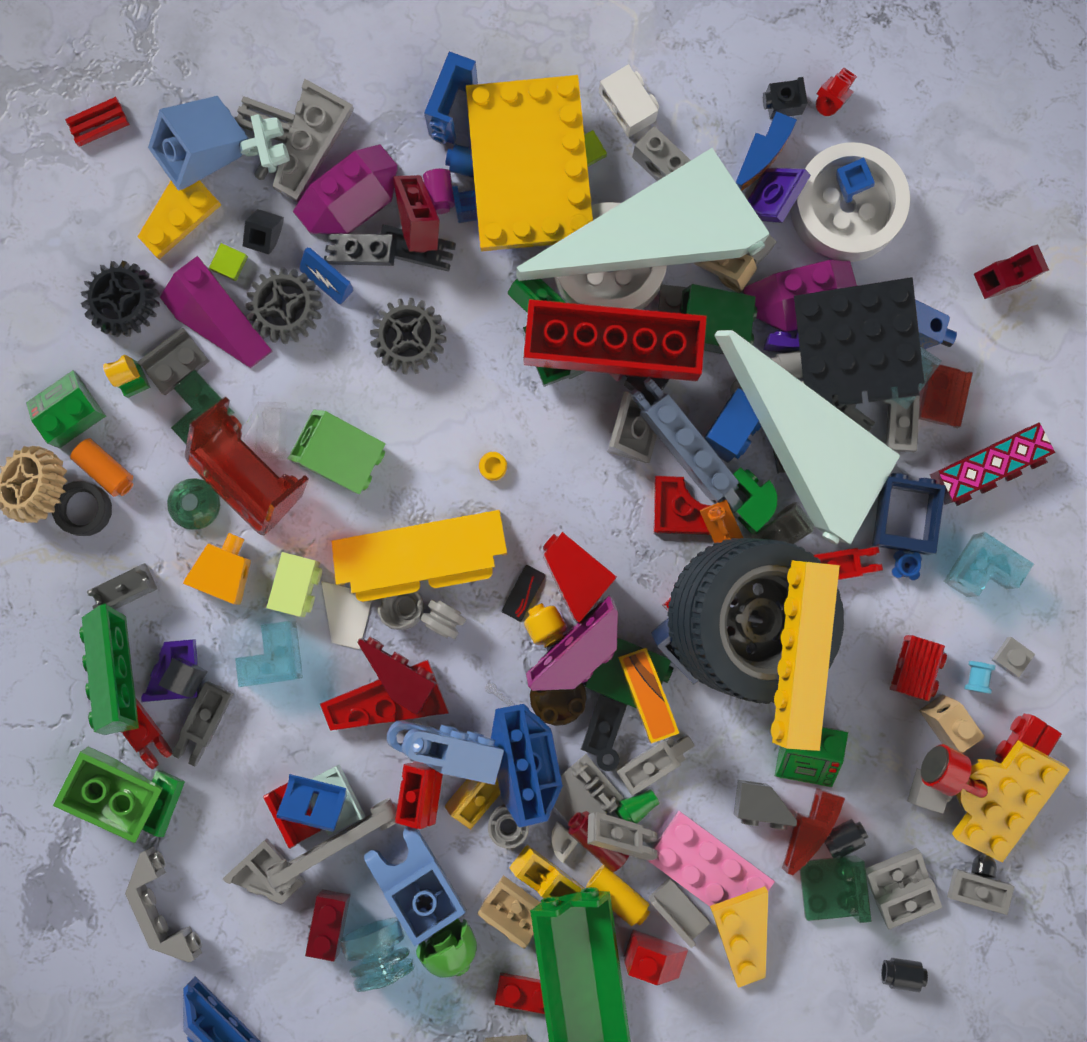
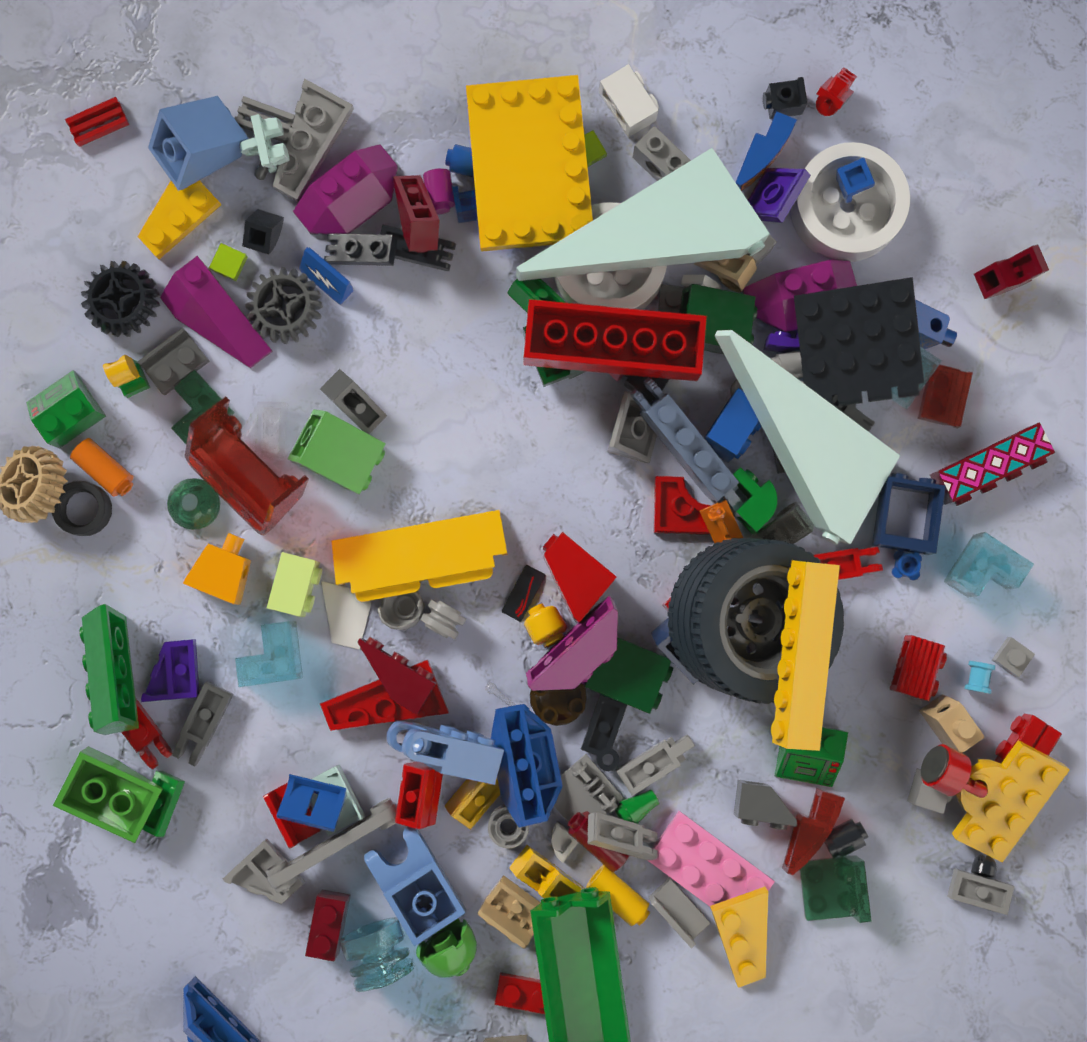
dark grey hinge [87,563,158,609] -> none
light grey slope [125,846,202,962] -> none
black brick [158,658,208,697] -> none
dark grey gear [370,298,447,375] -> none
blue panel [424,51,478,144] -> none
yellow tile [479,452,507,481] -> none
slope [618,648,679,744] -> none
red slope [623,929,688,986] -> none
light grey slope [863,848,942,929] -> none
black brick [881,958,928,992] -> none
light grey hinge [882,387,920,453] -> none
none -> dark grey slope [320,369,387,434]
none -> white tile [681,275,721,289]

